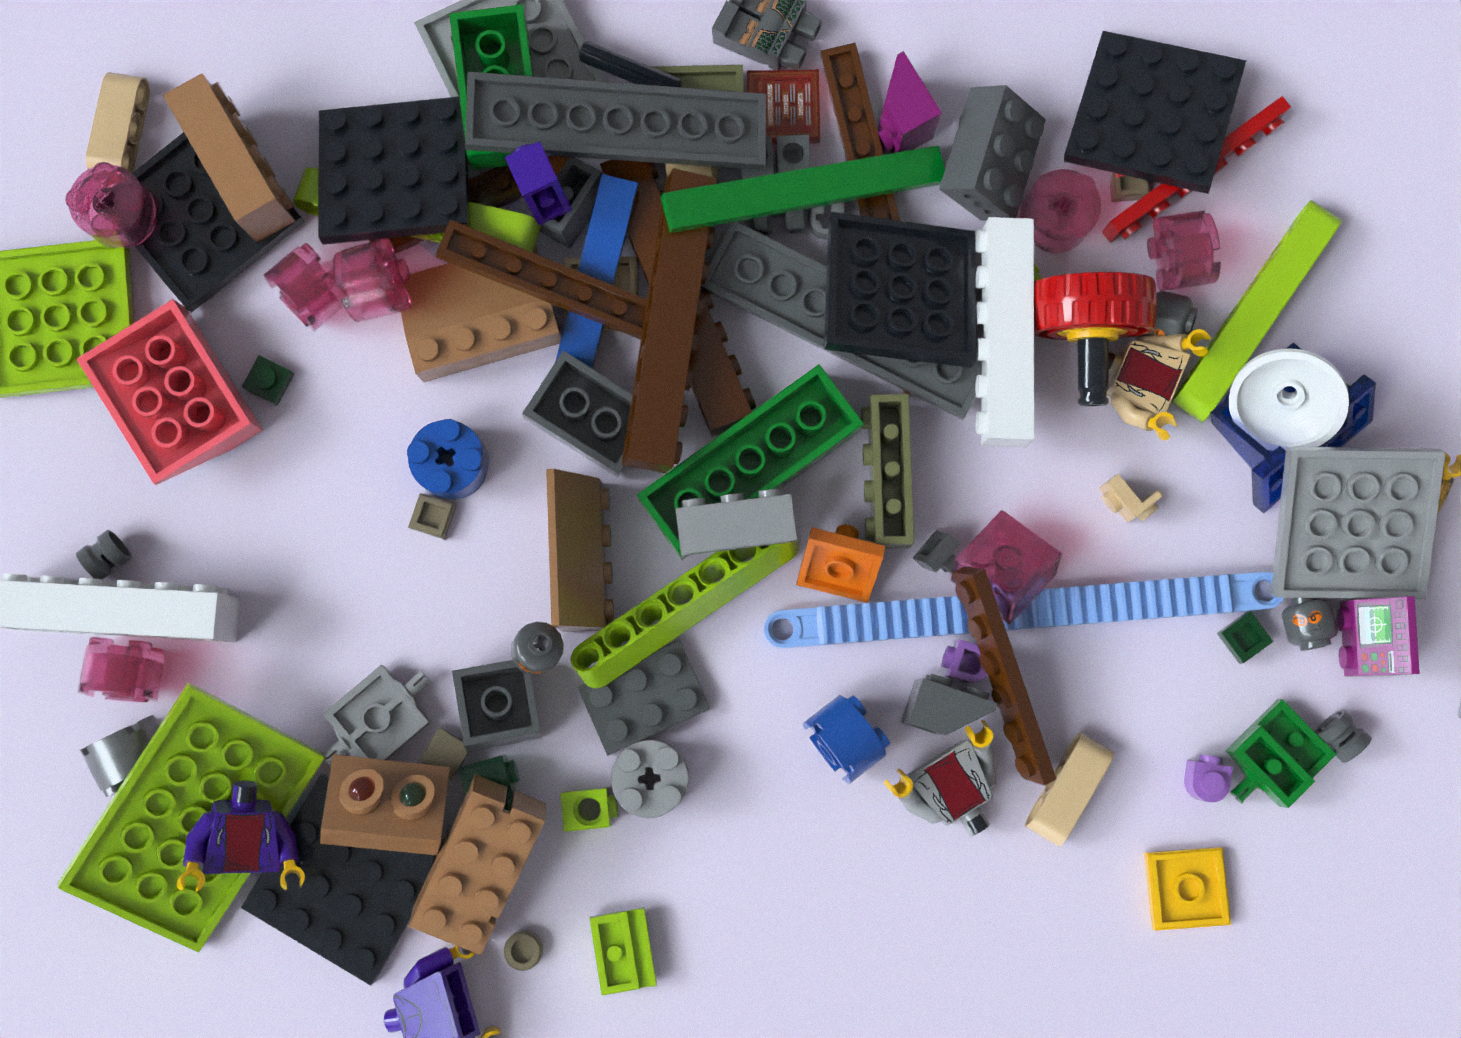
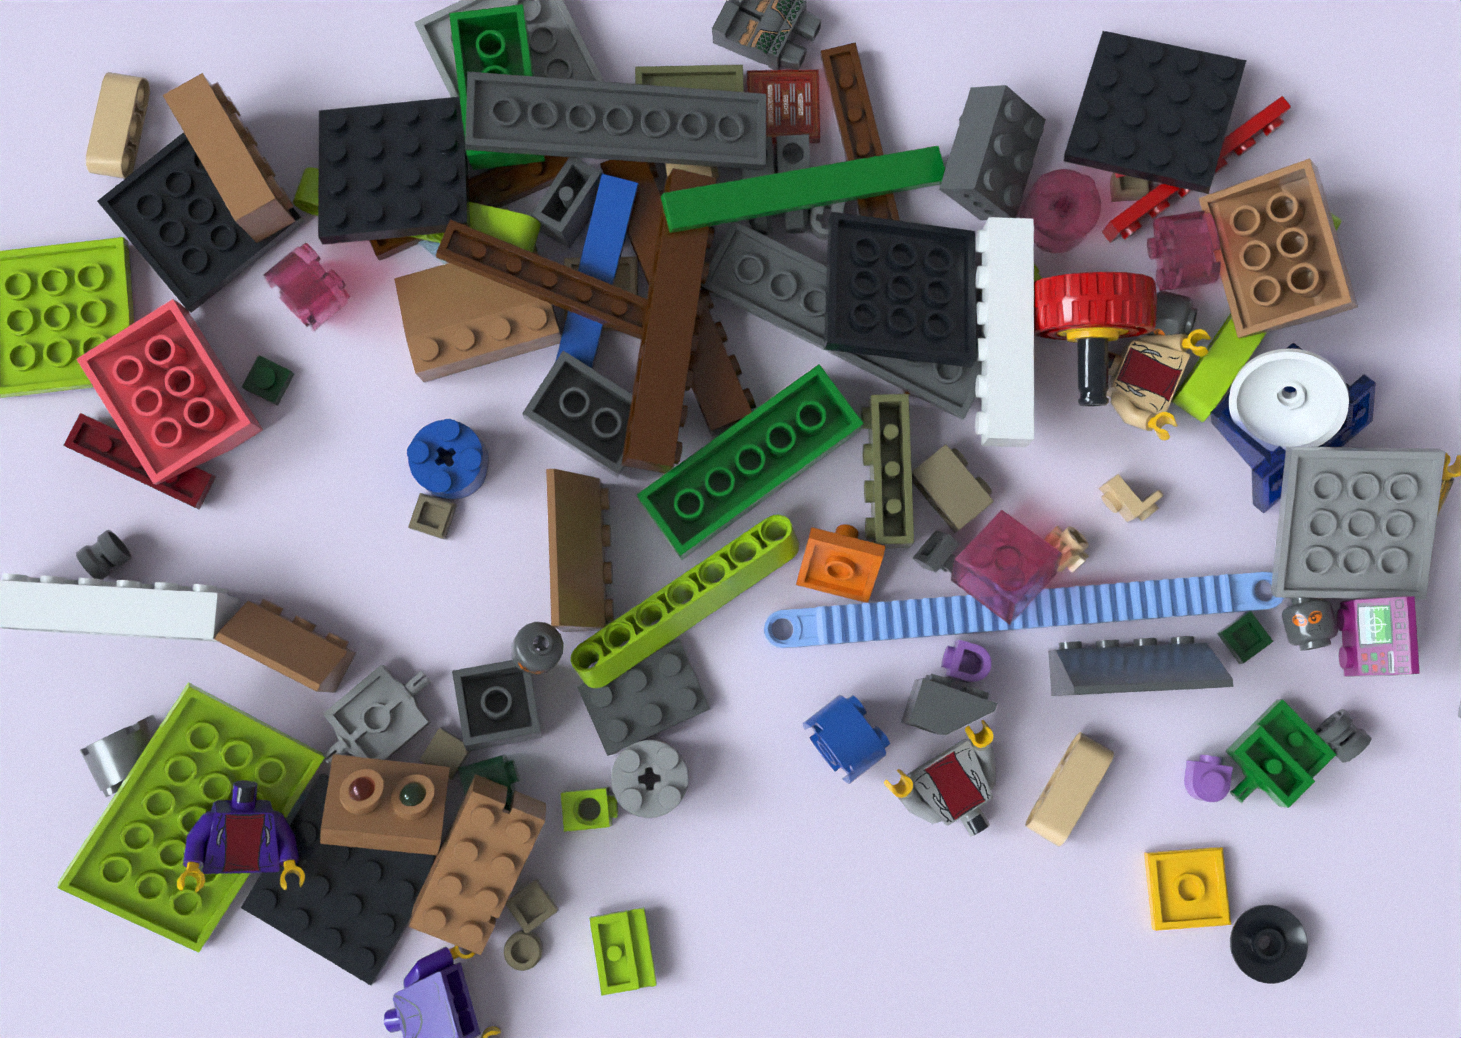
clear pink brick [65,162,157,248] -> none
clear pink brick [77,637,165,703] -> none
clear pink brick [333,238,411,322] -> none
dark purple brick [505,141,572,225] -> none
black axle [579,41,682,87] -> none
light grey brick [675,489,797,556] -> none
magenta slope [878,51,942,153] -> none
reddish brown plate [952,566,1057,786] -> none
none -> dark red plate [63,413,216,510]
none -> medium nougat slope [215,598,356,693]
none -> dark tan plate [505,879,559,934]
none -> dark tan brick [912,444,994,534]
none -> tan gear [1042,526,1089,573]
none -> dark grey slope [1048,636,1234,696]
none -> medium nougat slope [1199,158,1358,339]
none -> black dish [1230,905,1308,984]

